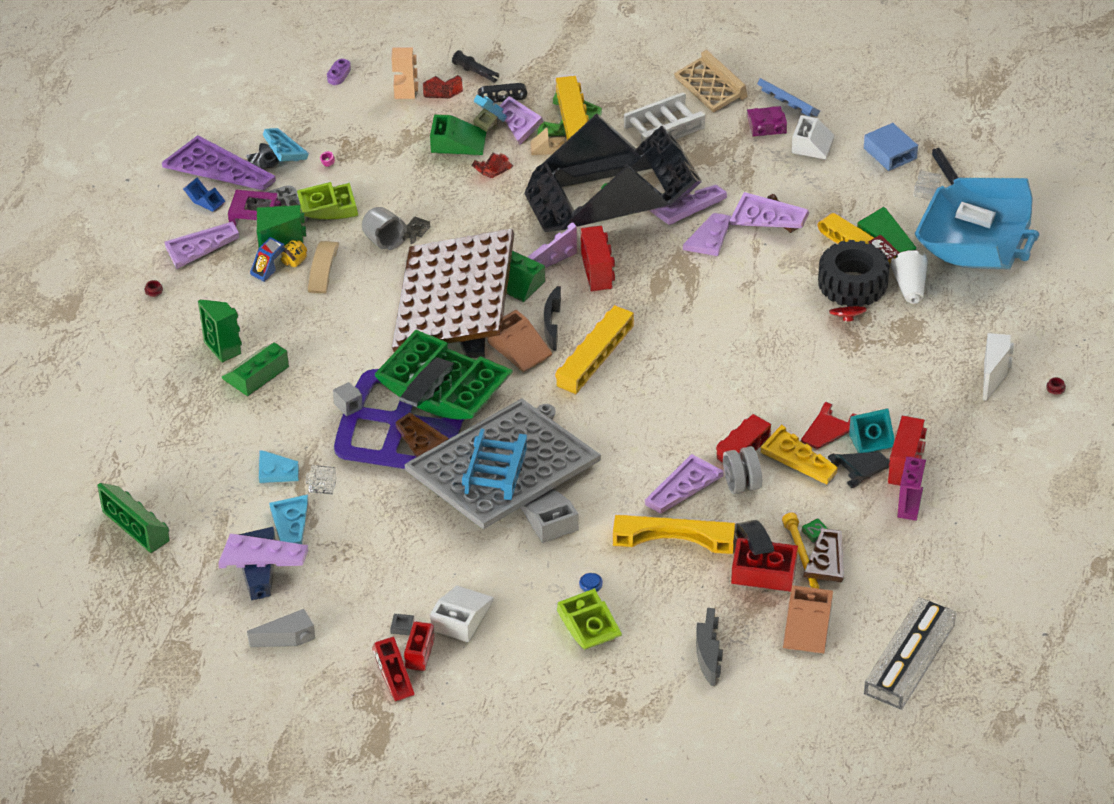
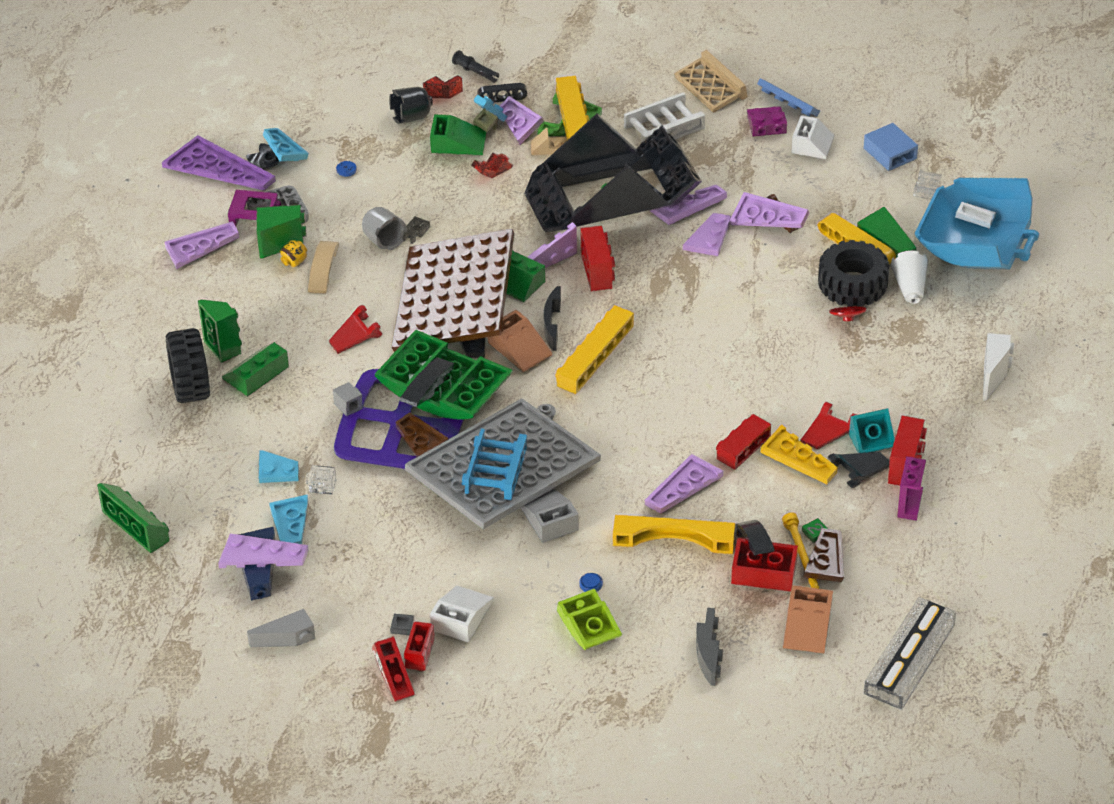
dark red plate [144,280,163,297] -> none
blue slope [183,177,225,212] -> none
slope [250,237,285,282] -> none
lime slope [297,182,359,219] -> none
dark pink hinge [320,151,335,167] -> none
medium lavender plate [327,58,351,85] -> none
light nougat arch [391,47,419,99] -> none
light grey wheel [723,446,762,494] -> none
dark red sticker [868,235,900,260] -> none
black axle [932,147,959,185] -> none
dark red plate [1046,377,1066,395] -> none
none -> black tyre [165,328,210,403]
none -> red flag [329,305,382,354]
none -> blue piece [336,161,357,177]
none -> black cylinder [389,87,433,124]

